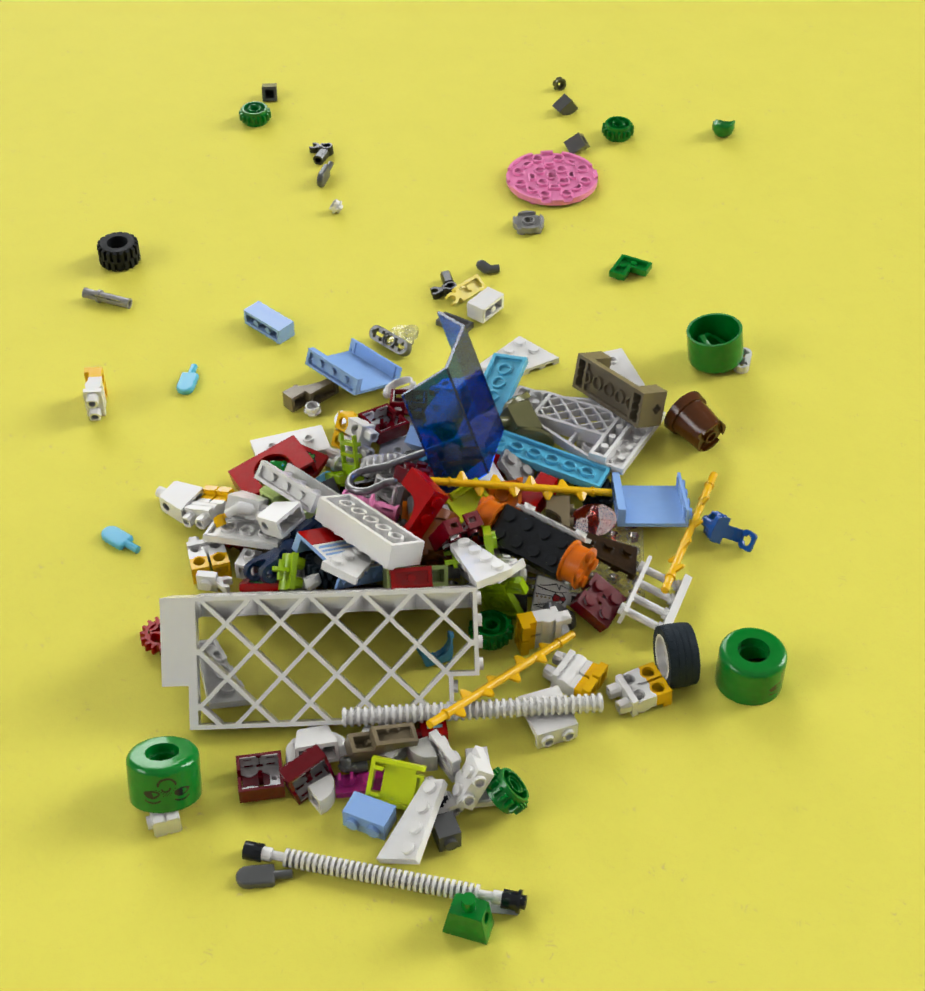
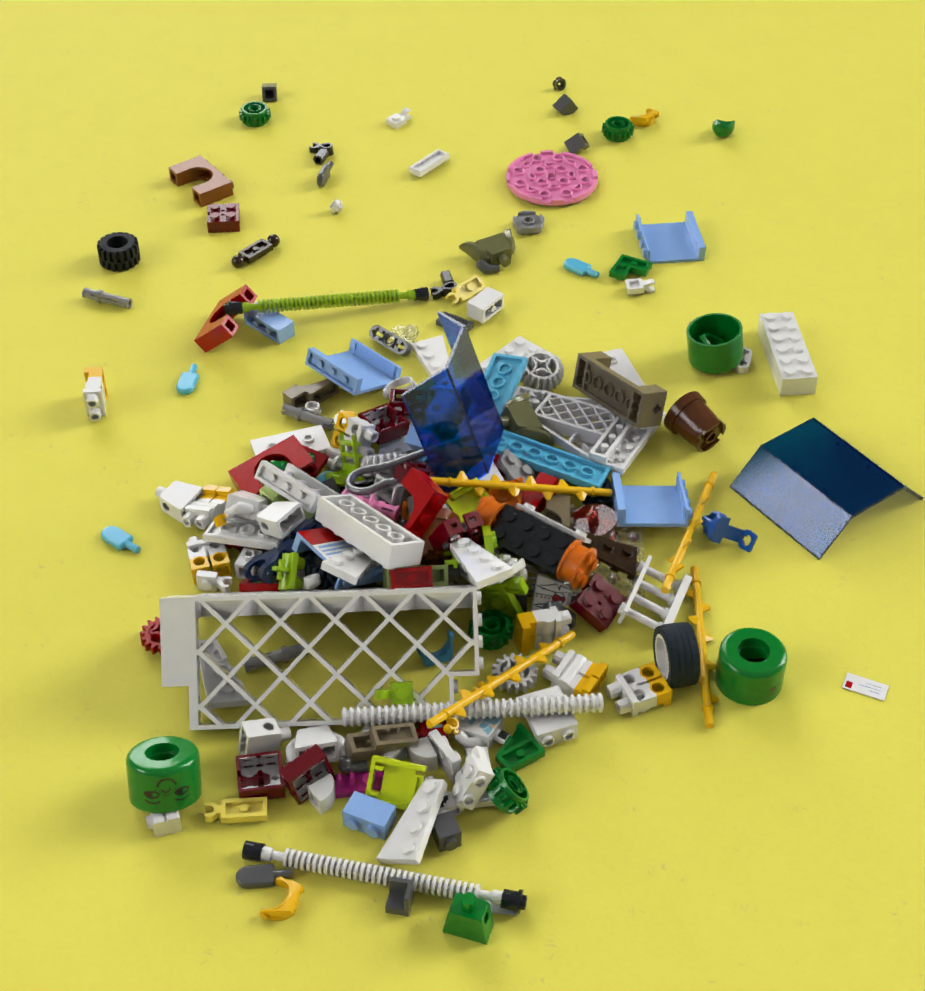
none -> dark orange arch [169,155,234,207]
none -> red arch [194,284,257,353]
none -> light yellow plate [204,796,268,824]
none -> dark red piece [207,203,240,233]
none -> lime hose [224,287,429,317]
none -> dark brown plate [231,234,280,268]
none -> white torso [238,718,292,755]
none -> light grey pin [244,644,308,673]
none -> yellow helmet [259,877,304,921]
none -> light grey pin [281,403,335,430]
none -> lime plate [375,681,413,705]
none -> dark grey panel [385,877,414,917]
none -> white plate [386,107,411,129]
none -> white plate [409,149,450,177]
none -> white wing [411,335,454,384]
none -> white torso [443,681,511,750]
none -> olive torso [459,229,516,267]
none -> white gear [492,653,538,694]
none -> green wing [496,722,545,772]
none -> white gear [520,348,564,392]
none -> medium azure piece [564,258,600,278]
none -> white plate [625,278,655,295]
none -> yellow helmet [629,108,659,127]
none -> light blue panel [633,211,706,264]
none -> yellow plant [685,566,719,729]
none -> piece [730,417,923,560]
none -> white brick [757,312,818,396]
none -> white sticker [842,672,889,701]

